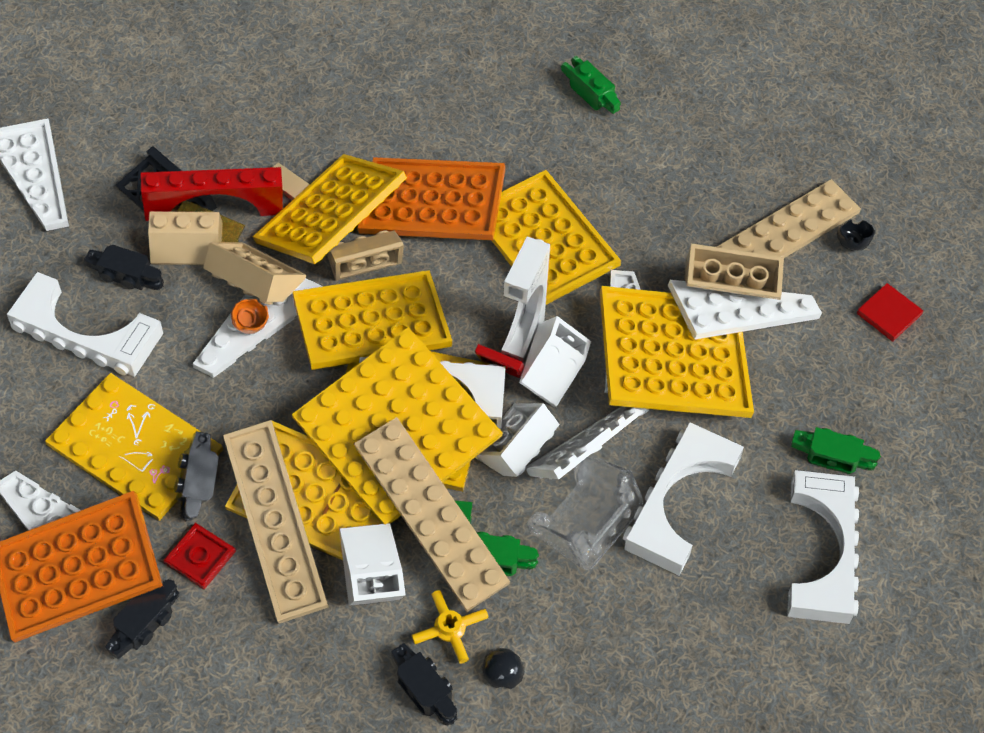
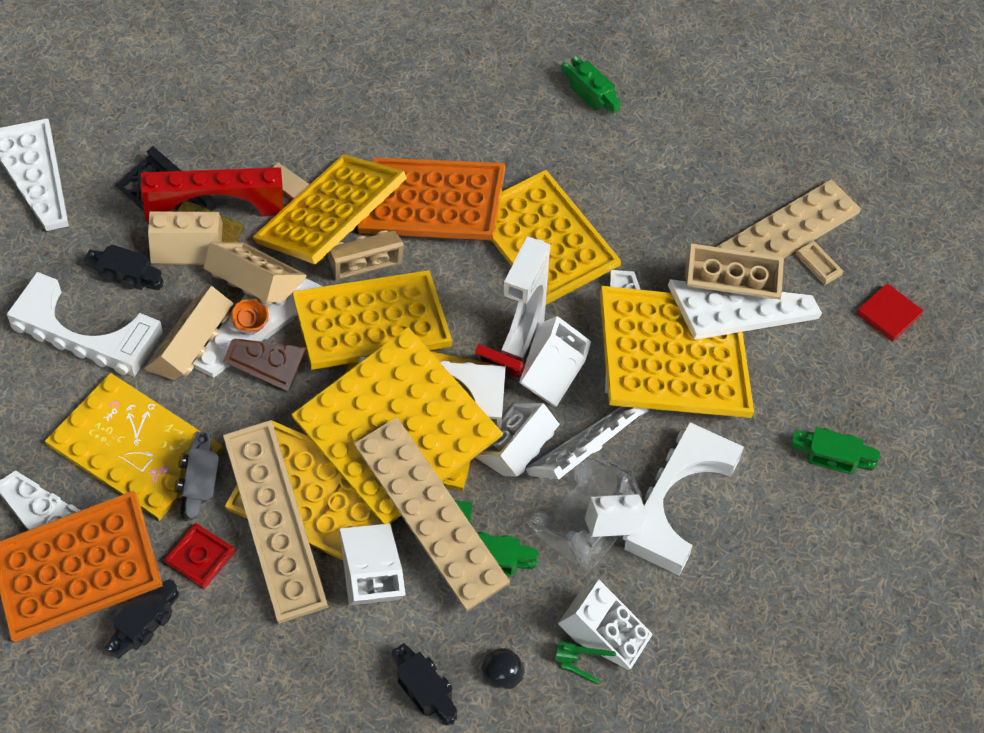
yellow bar [411,590,488,664] -> none
white arch [787,470,859,624] -> none
black hair [837,219,875,251] -> none
none -> tan slope [143,286,234,380]
none -> reddish brown wing [223,338,308,391]
none -> green plant [556,641,616,684]
none -> white slope [558,580,652,670]
none -> white brick [585,494,647,537]
none -> tan tile [795,240,843,285]

